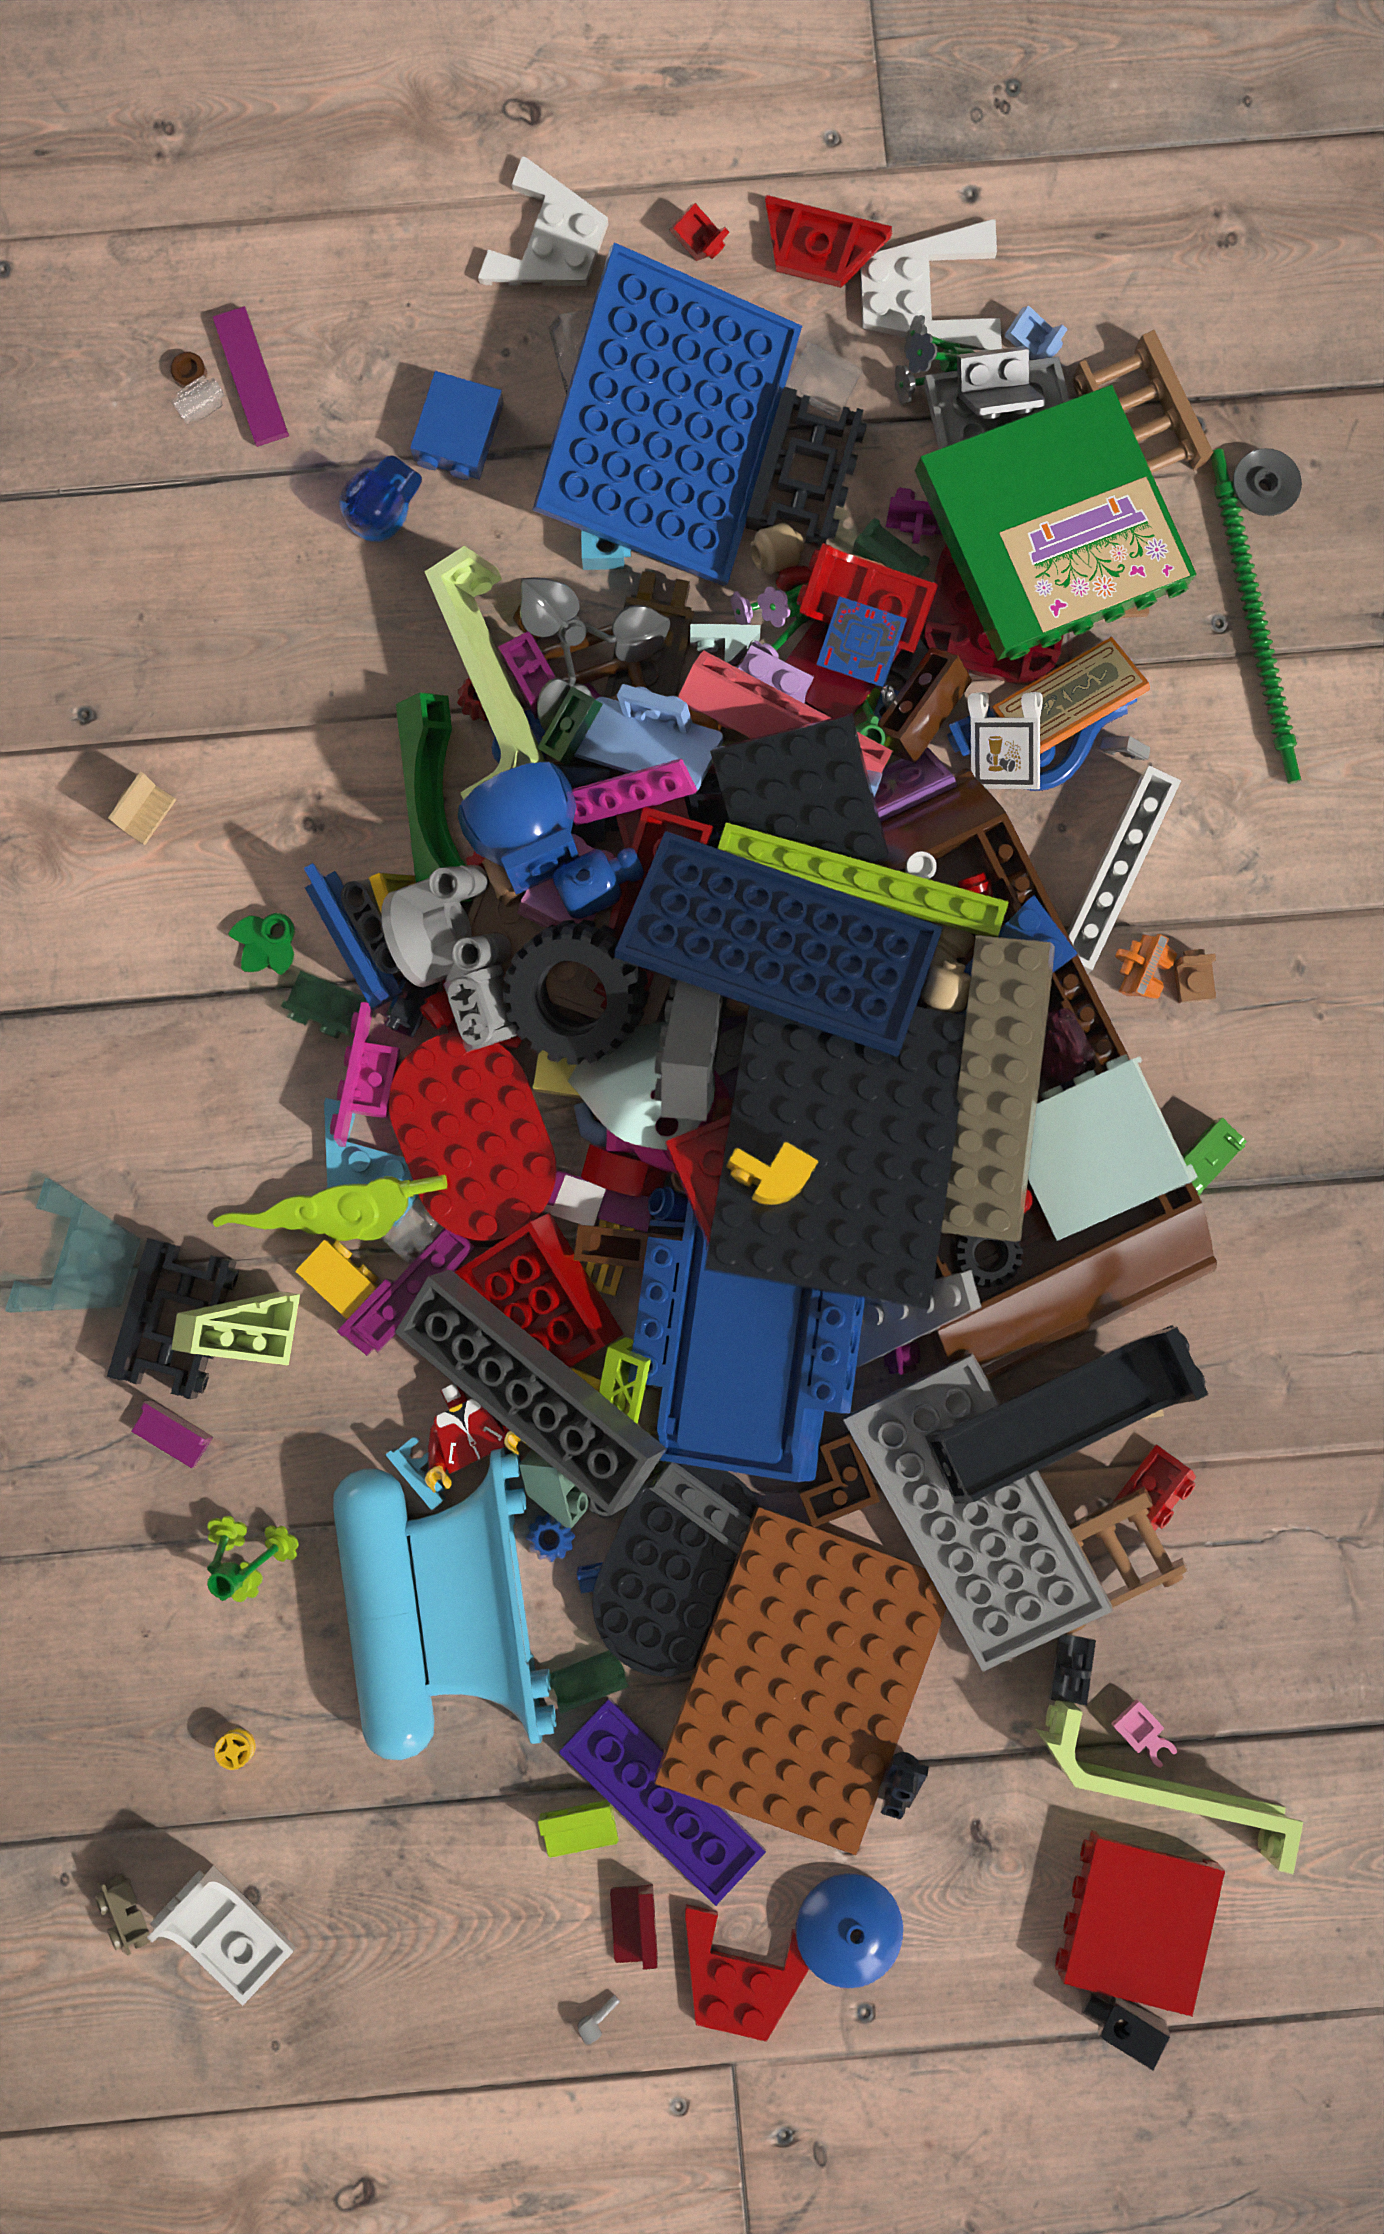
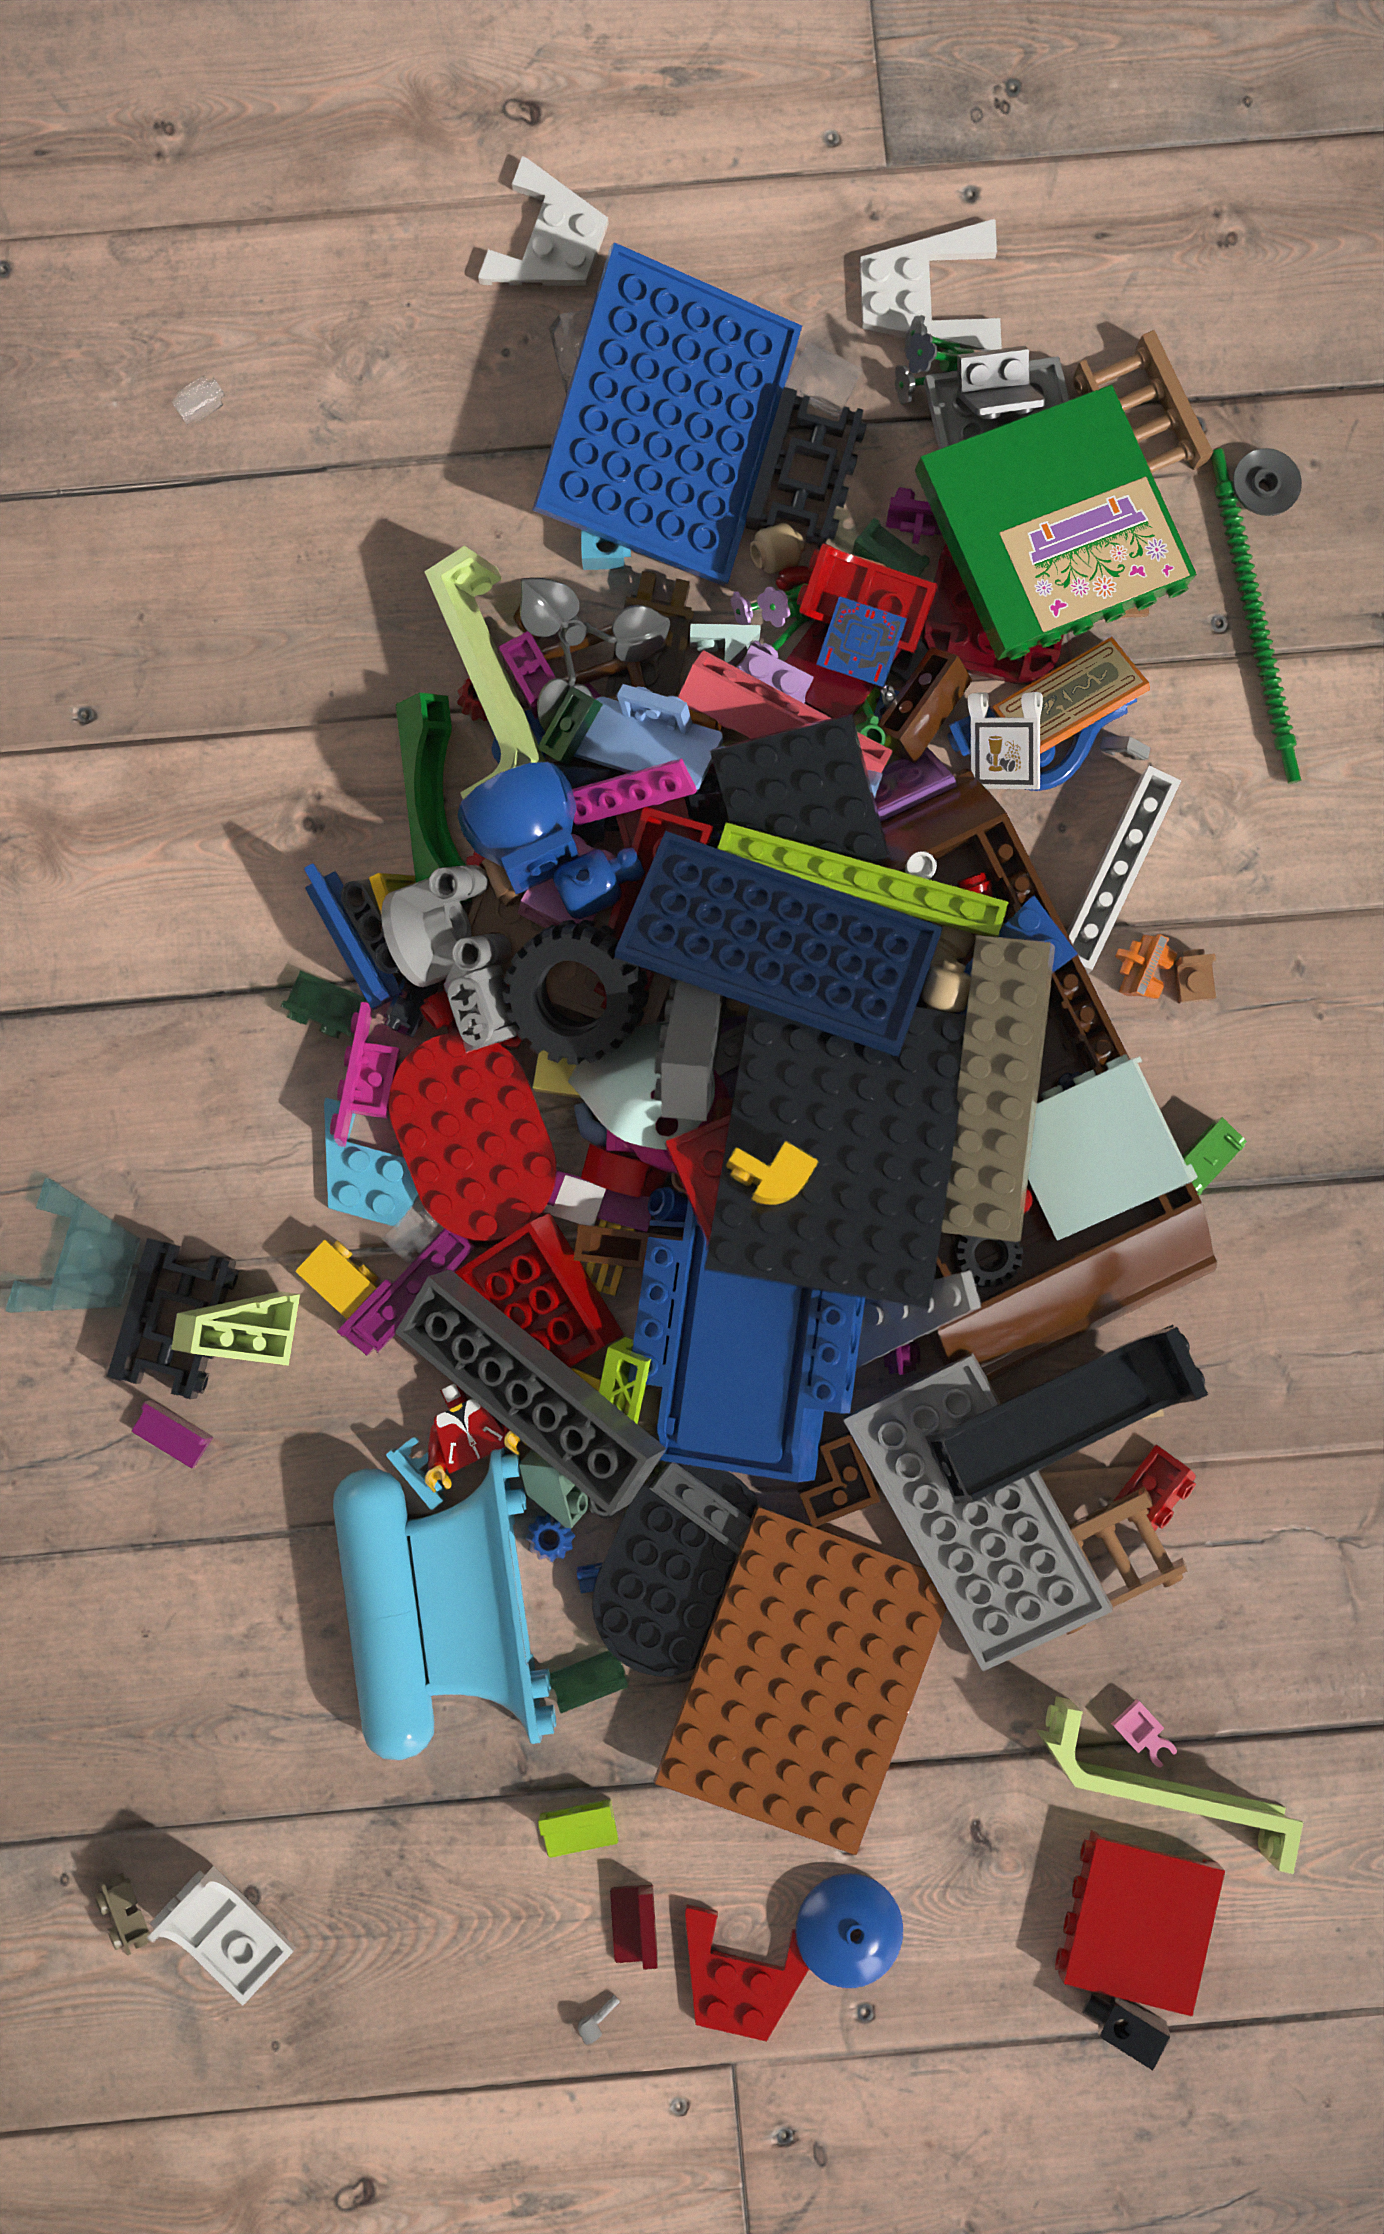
tan piece [108,771,176,845] -> none
reddish brown tile [170,352,207,390] -> none
plant [207,1516,299,1602] -> none
magenta tile [213,306,289,447] -> none
lime piece [213,1175,447,1241] -> none
yellow wheel [214,1728,256,1770] -> none
green plate [228,913,295,975] -> none
clear blue piece [339,455,422,542] -> none
blue brick [410,371,504,480] -> none
dark purple plate [558,1697,766,1906] -> none
red bracket [669,203,730,261] -> none
red wing [765,195,892,288] -> none
black hips [878,1752,929,1819] -> none
light blue bracket [1004,305,1067,360] -> none
clear pink plate [1040,1008,1094,1083] -> none
black hips [1049,1634,1096,1706] -> none

